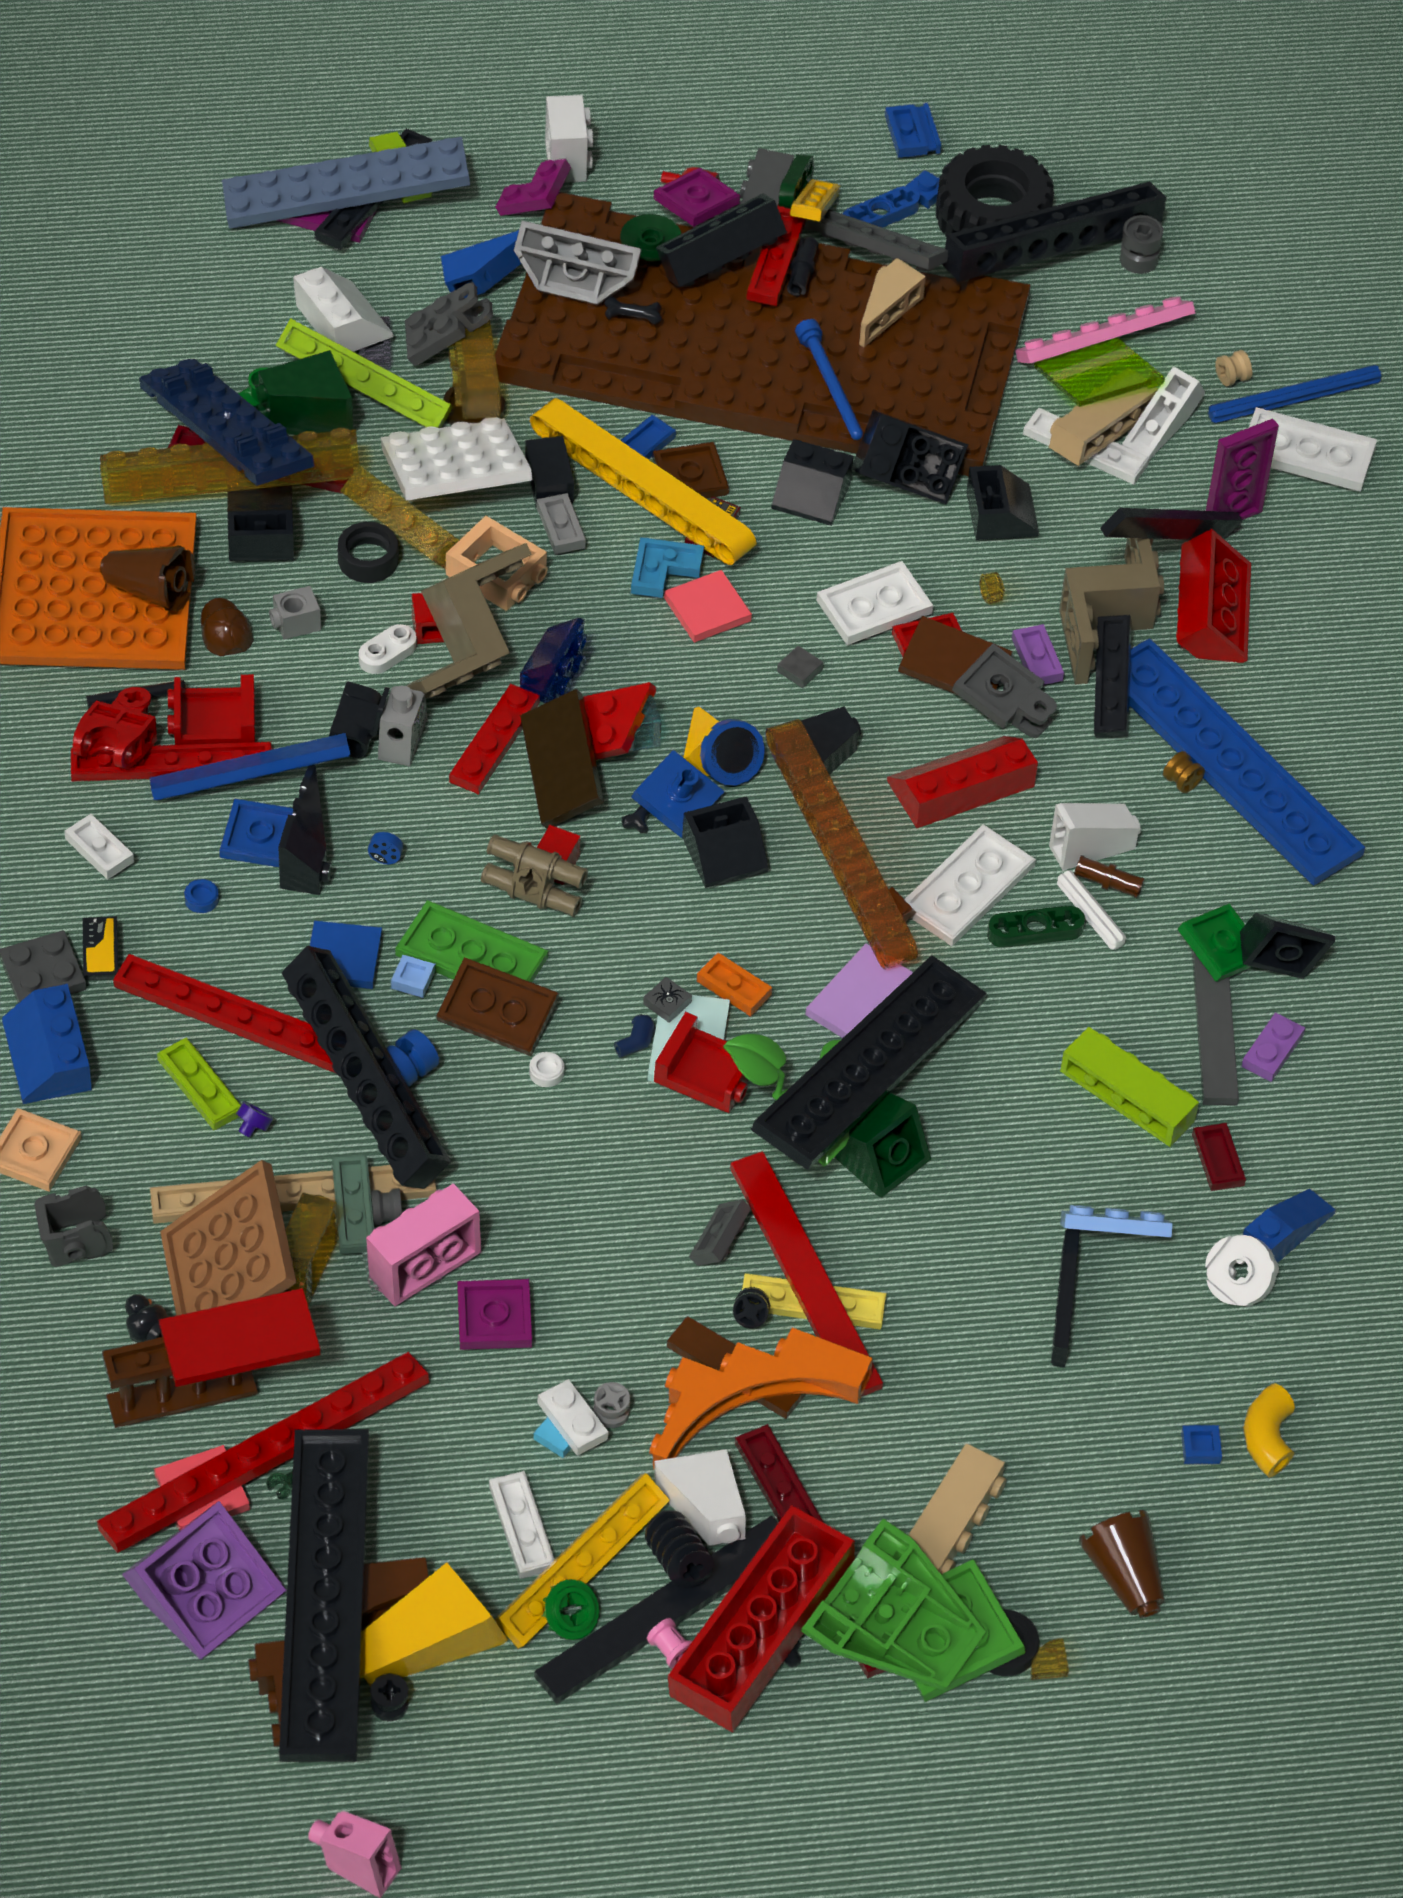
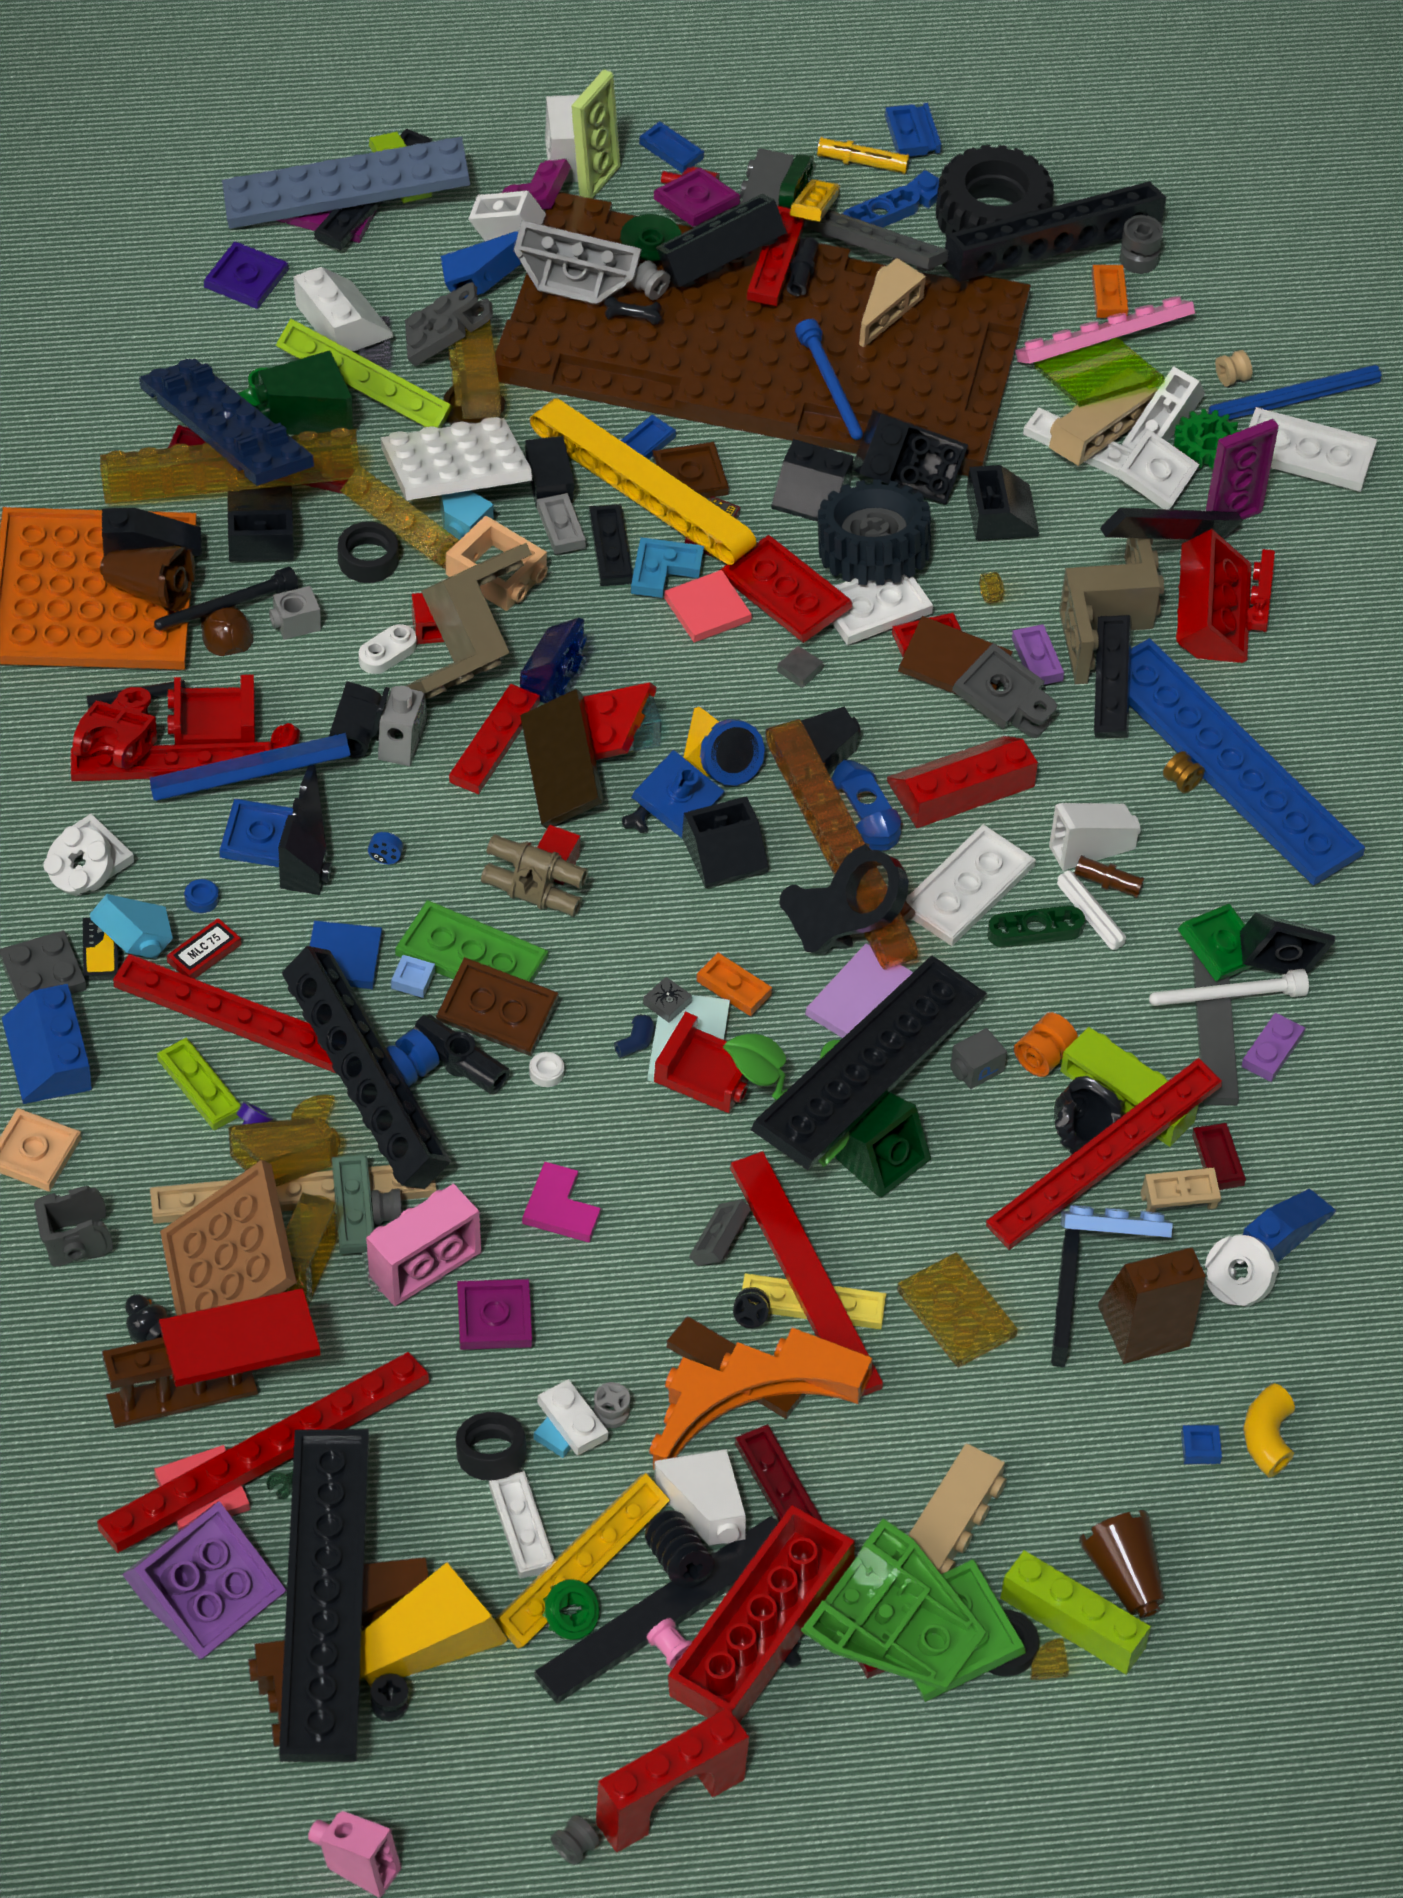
none -> white plate [44,826,113,896]
none -> medium azure slope [90,894,173,959]
none -> black slope [102,508,202,557]
none -> black piece [154,566,299,631]
none -> tile [167,918,241,979]
none -> dark purple tile [204,241,288,309]
none -> clear yellow slope [228,1117,341,1187]
none -> red plate [271,723,301,750]
none -> clear yellow tile [291,1095,335,1130]
none -> black piece [413,1014,510,1094]
none -> medium azure slope [439,490,494,542]
none -> black tyre [455,1412,526,1480]
none -> white brick [468,191,546,241]
none -> dark pink tile [522,1161,601,1243]
none -> dark grey wheel [551,1815,599,1865]
none -> yellowish green tile [571,69,621,198]
none -> black tile [589,504,633,586]
none -> red arch [596,1707,749,1853]
none -> light grey wheel [631,261,670,300]
none -> blue tile [639,121,704,173]
none -> red tile [720,535,853,643]
none -> black animal [779,844,909,954]
none -> yellow pin [817,137,909,174]
none -> black wheel [817,479,931,586]
none -> blue piece [830,760,901,851]
none -> clear yellow plate [897,1252,1018,1368]
none -> dark grey brick [950,1028,1007,1089]
none -> red tile [986,1058,1222,1250]
none -> lime brick [1000,1550,1151,1675]
none -> orange wheel [1014,1012,1078,1077]
none -> black hair [1054,1076,1125,1154]
none -> orange plate [1092,265,1128,318]
none -> reddish brown slope [1098,1247,1206,1364]
none -> white plate [1115,429,1200,509]
none -> tan hinge [1141,1168,1221,1212]
none -> white piece [1149,969,1309,1006]
none -> green gear [1173,409,1240,469]
none -> red hinge [1246,549,1275,632]

